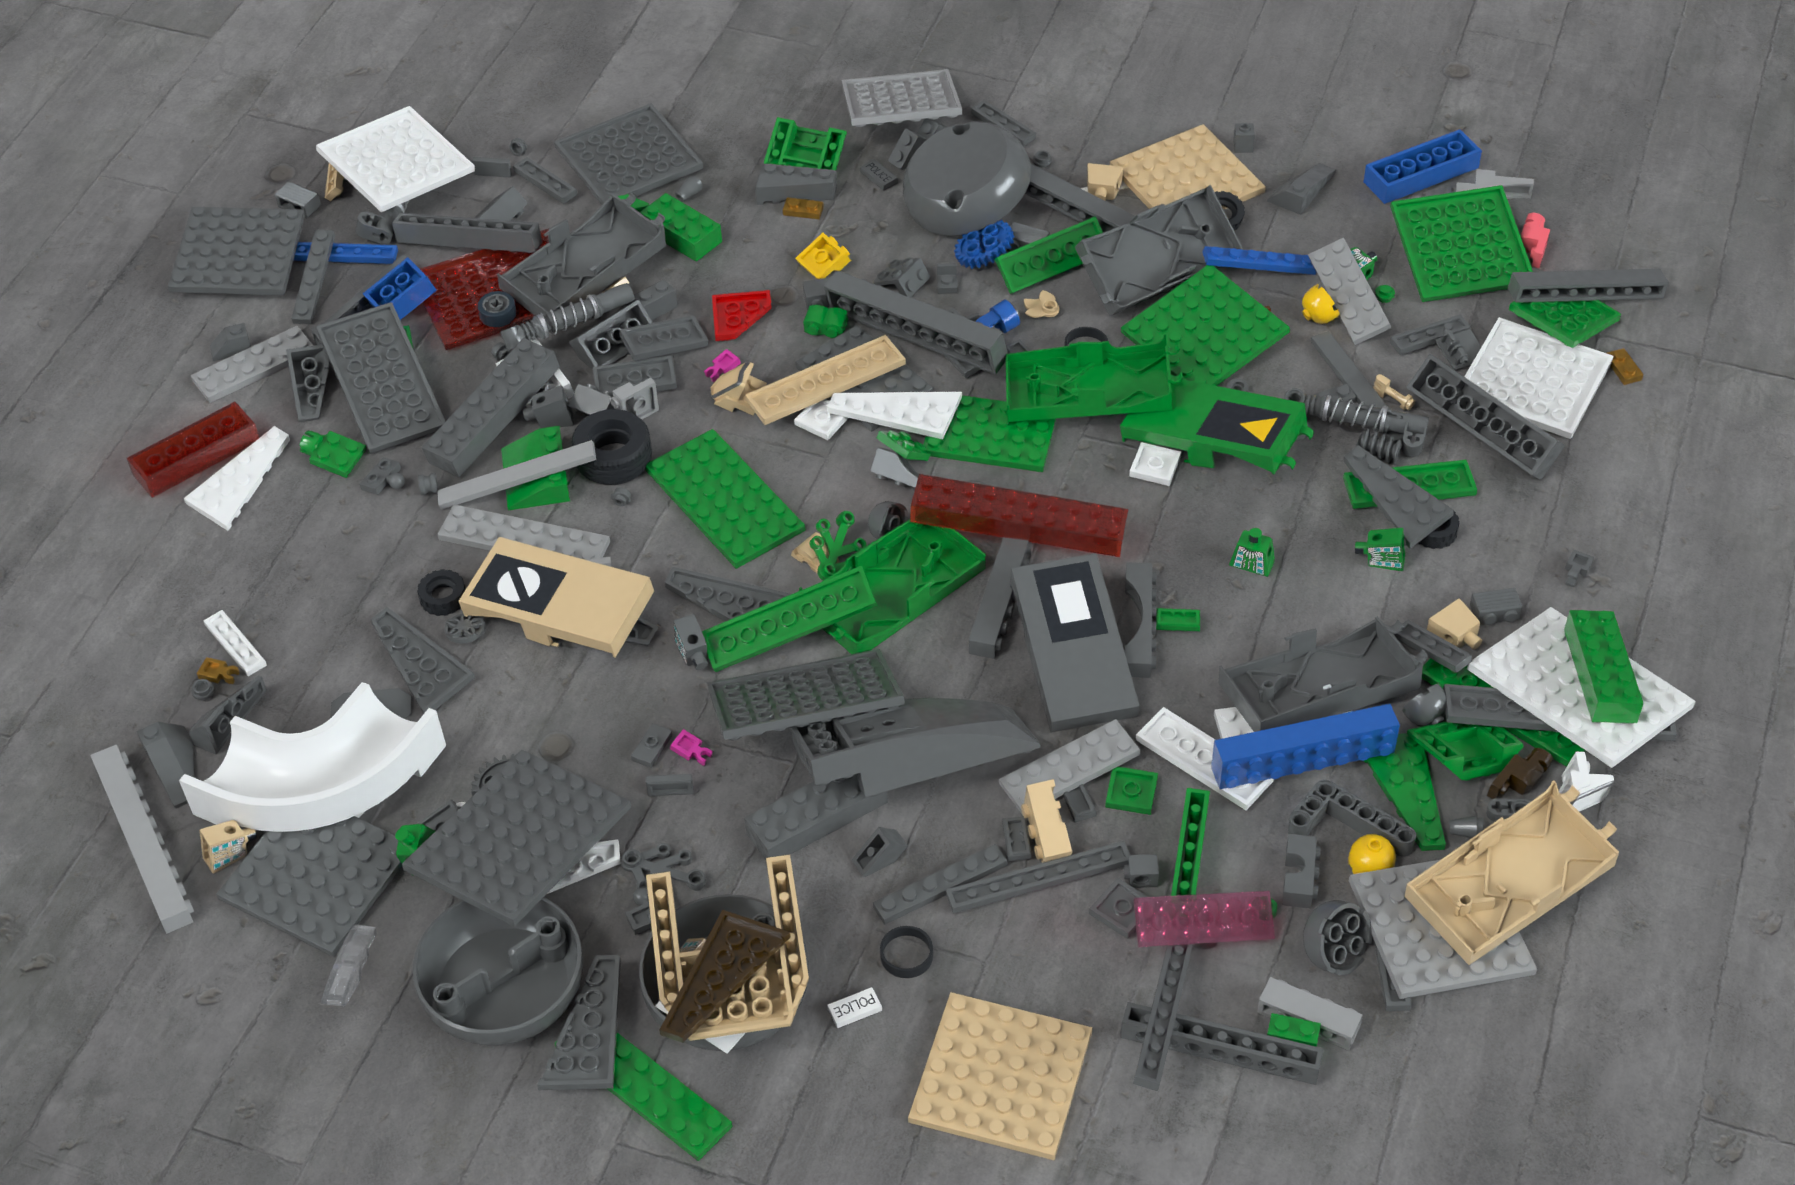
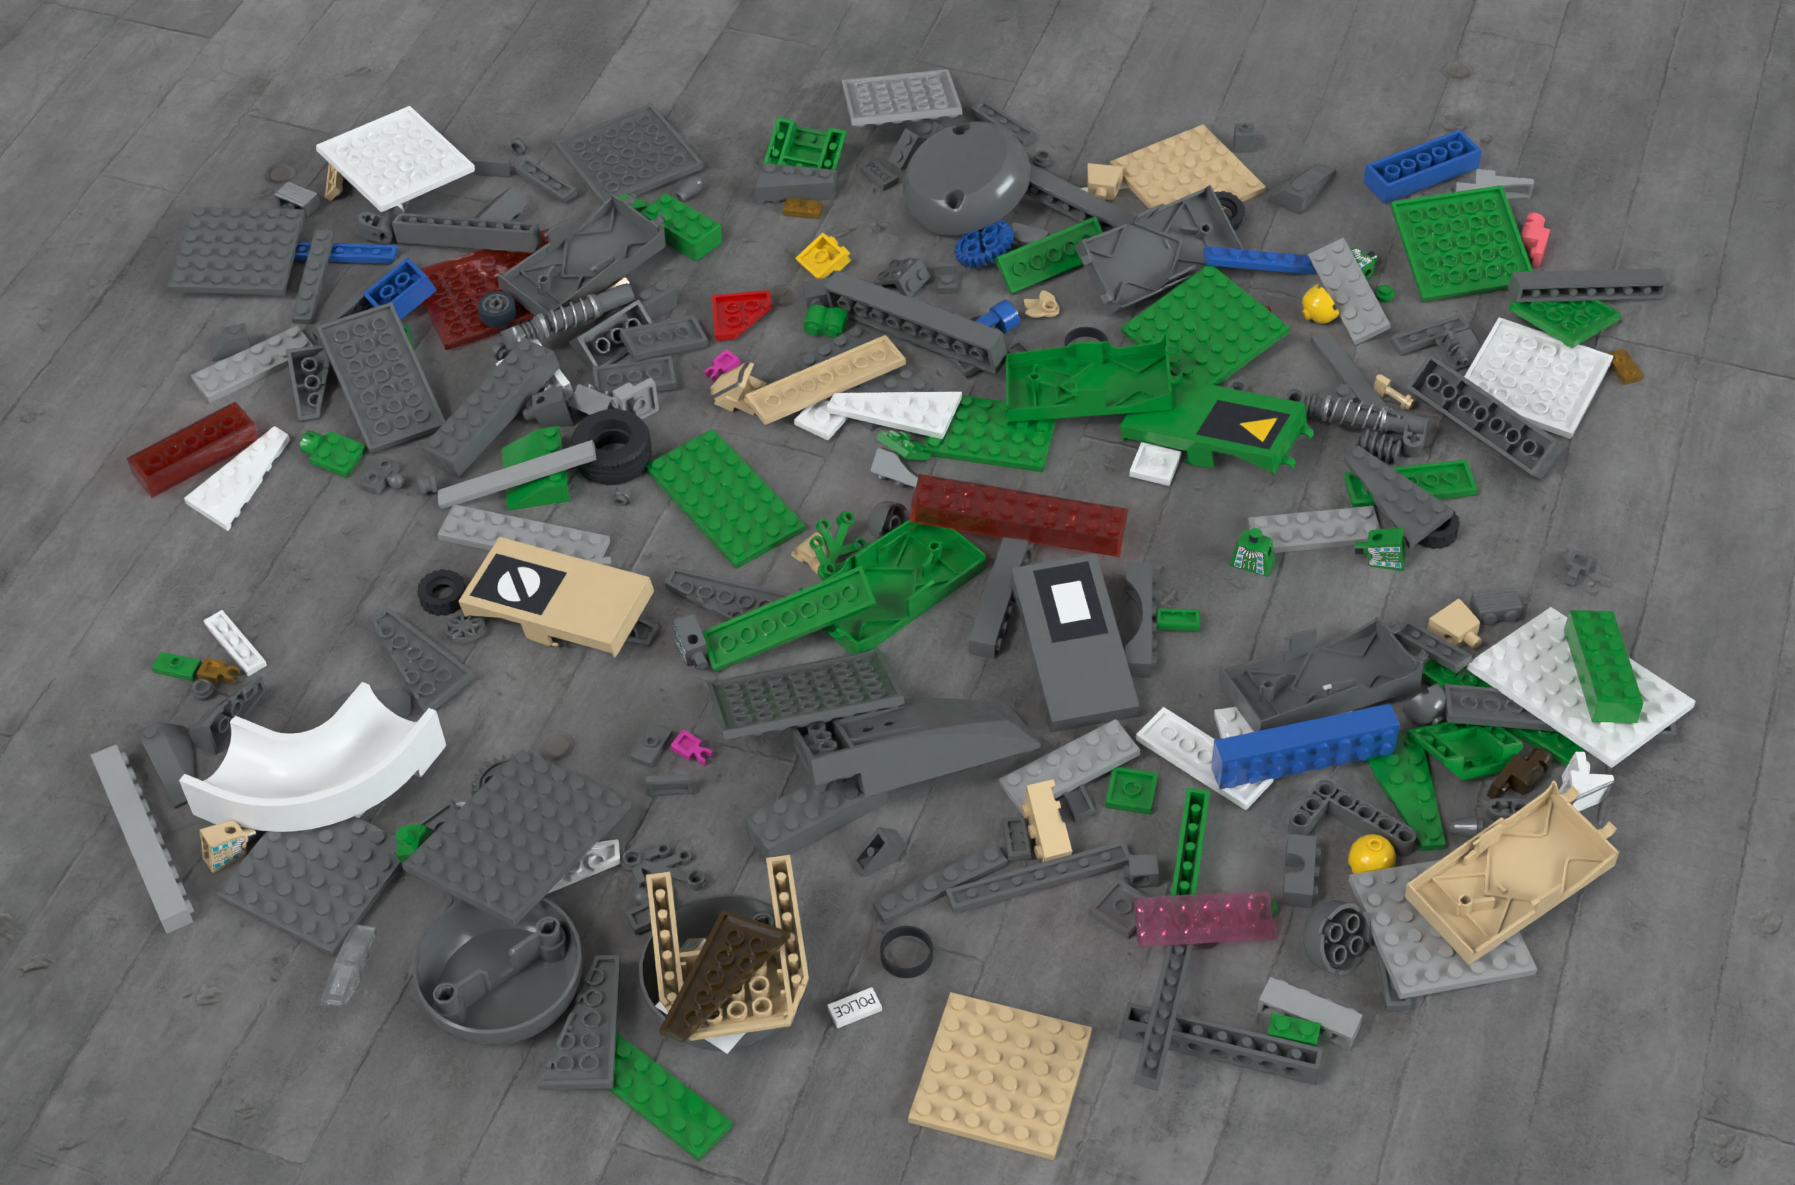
none -> green plate [152,652,202,681]
none -> light grey plate [1248,506,1380,553]

